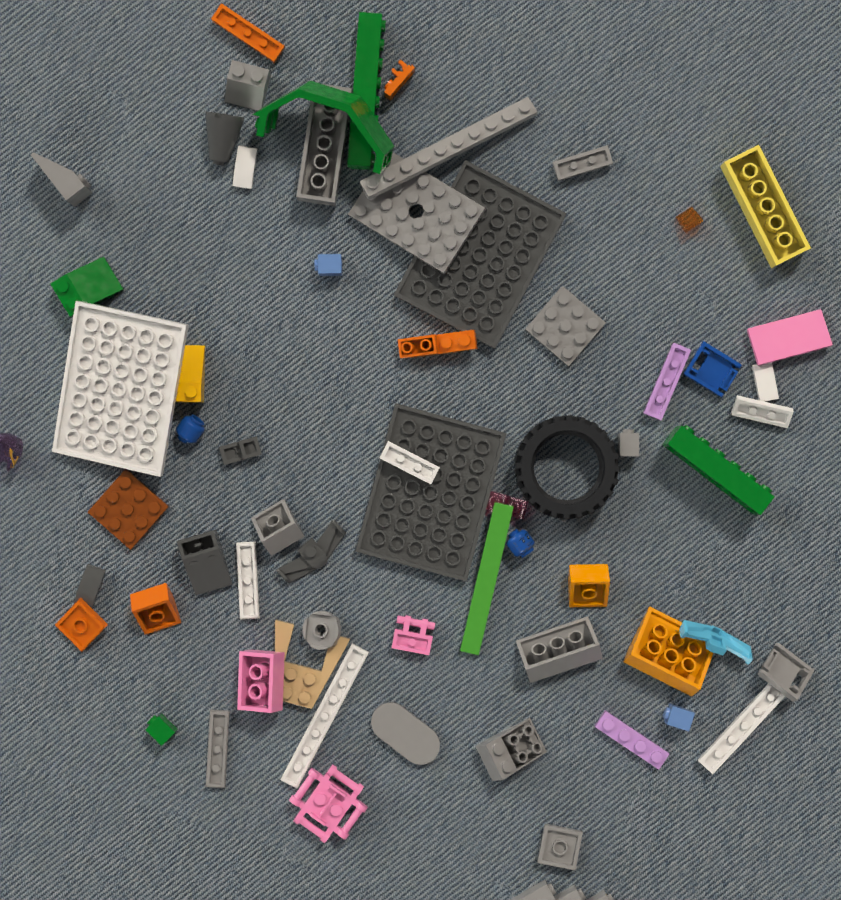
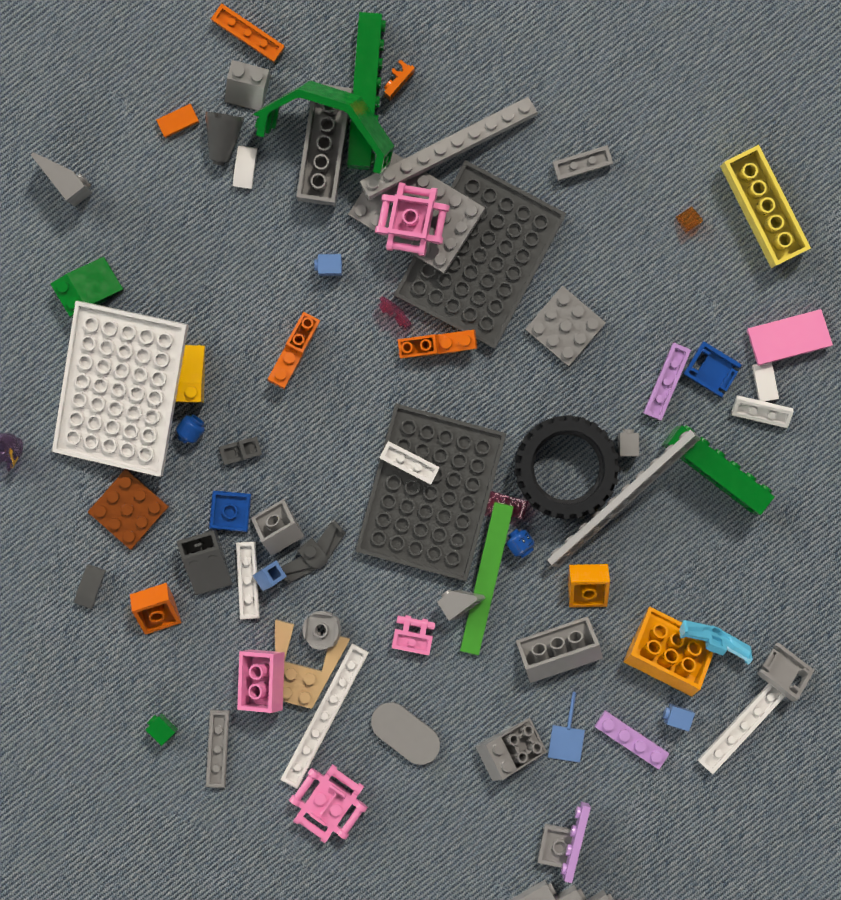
orange tile [55,598,108,652] -> none
none -> orange tile [156,103,199,138]
none -> blue tile [209,490,251,532]
none -> medium blue brick [253,560,287,591]
none -> orange slope [267,312,320,389]
none -> bright pink brick [375,182,450,256]
none -> clear pink slope [378,296,412,329]
none -> light grey slope [437,589,485,621]
none -> light grey plate [547,430,701,568]
none -> medium blue piece [548,692,585,762]
none -> lavender plate [561,802,591,883]

